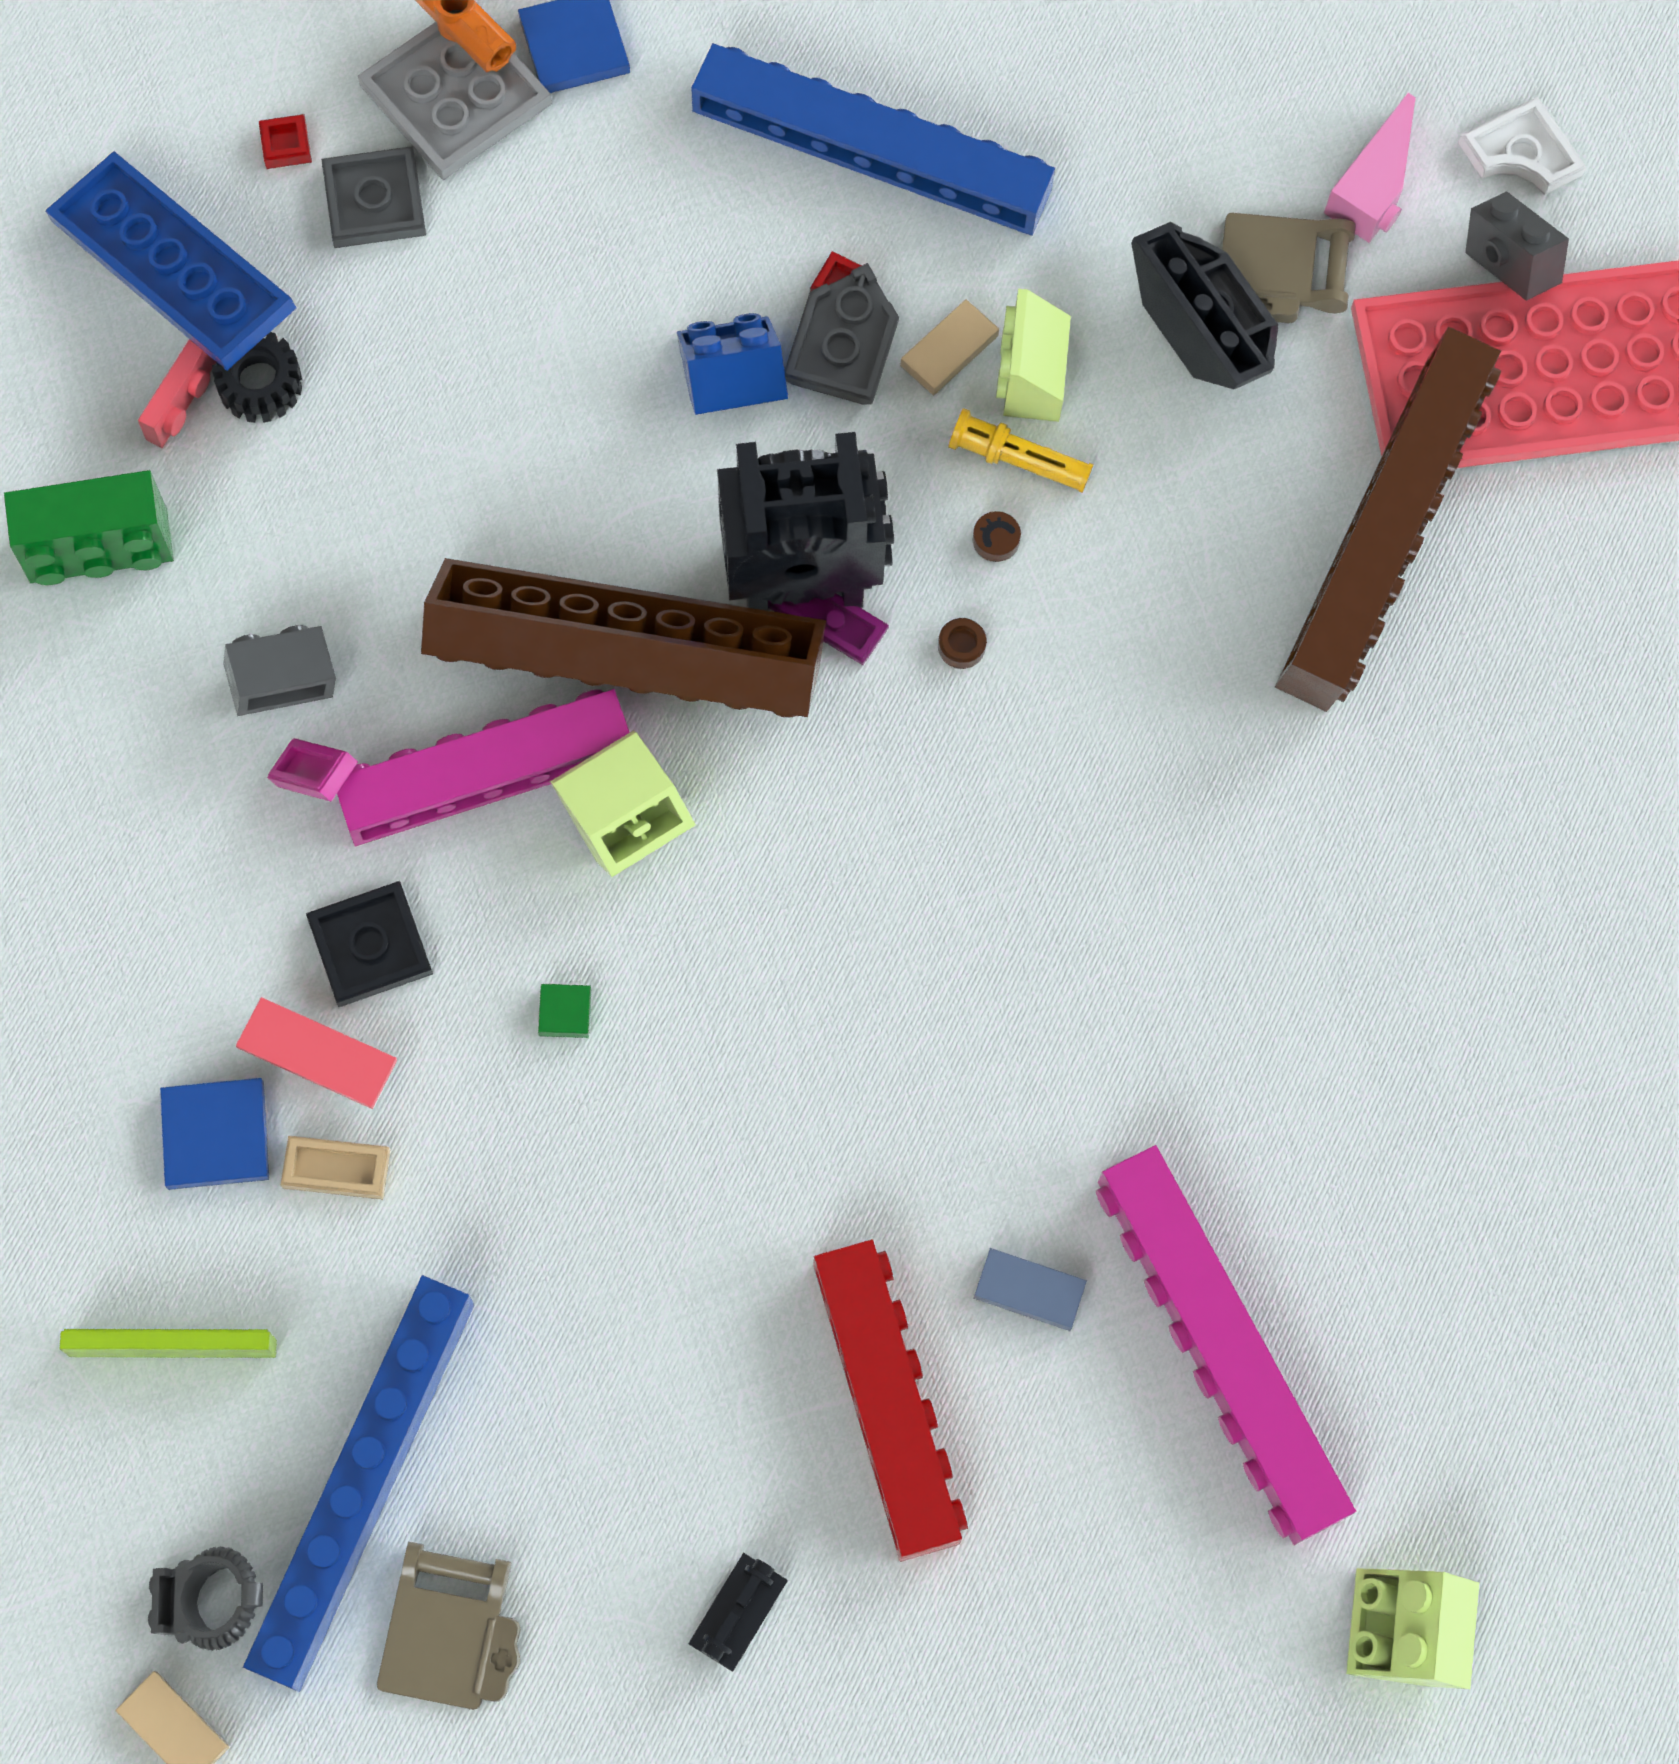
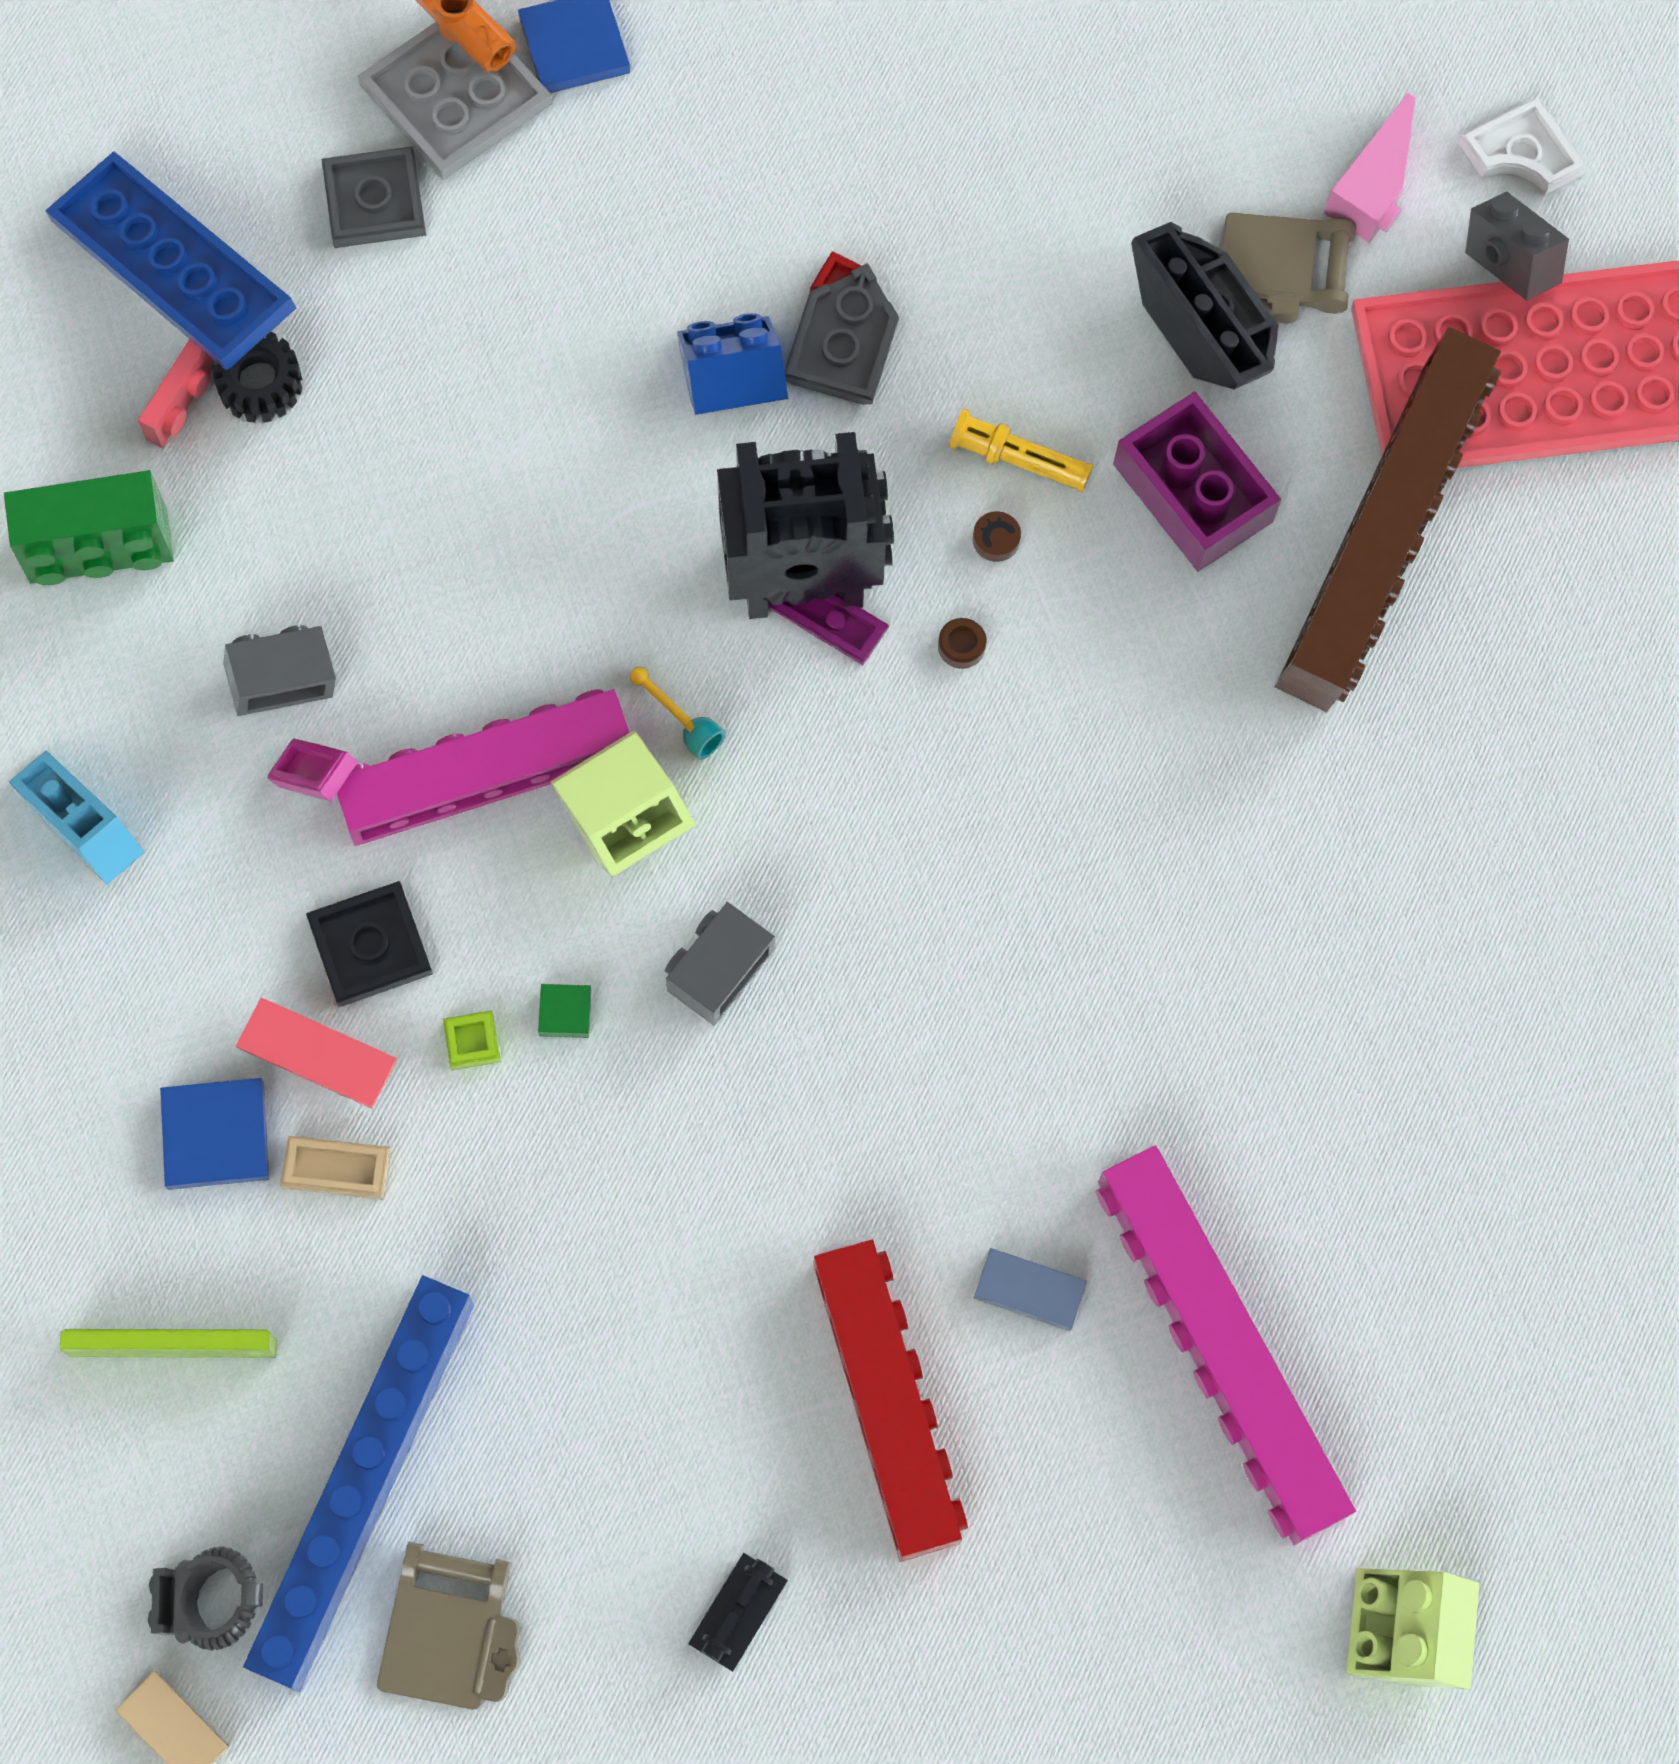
red tile [259,114,312,169] -> none
reddish brown brick [421,558,826,718] -> none
blue brick [691,43,1055,236] -> none
tan tile [900,299,999,396] -> none
yellowish green slope [996,289,1071,422] -> none
none -> medium azure slope [9,751,145,885]
none -> lime tile [443,1010,501,1071]
none -> hinge [630,667,726,760]
none -> dark grey brick [665,902,775,1026]
none -> magenta brick [1113,391,1282,572]

